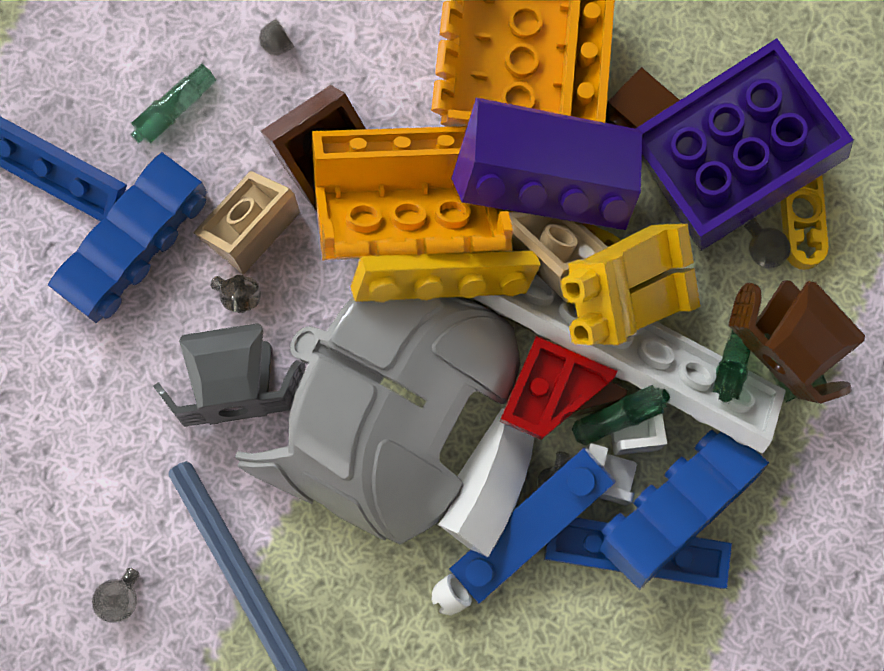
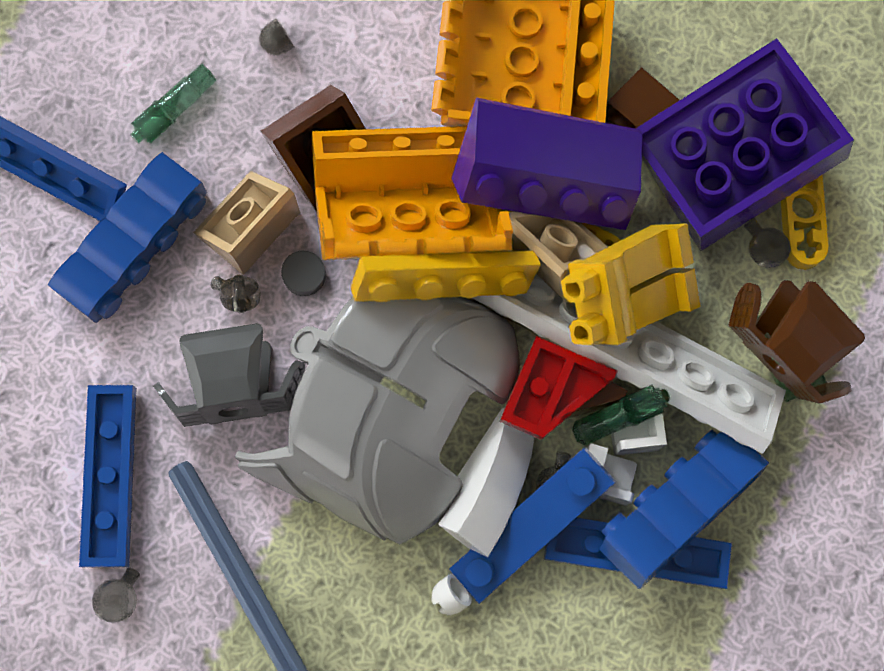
clear green piece [712,330,751,403] -> none
none -> blue plate [79,385,137,568]
none -> dark grey tile [281,251,326,296]

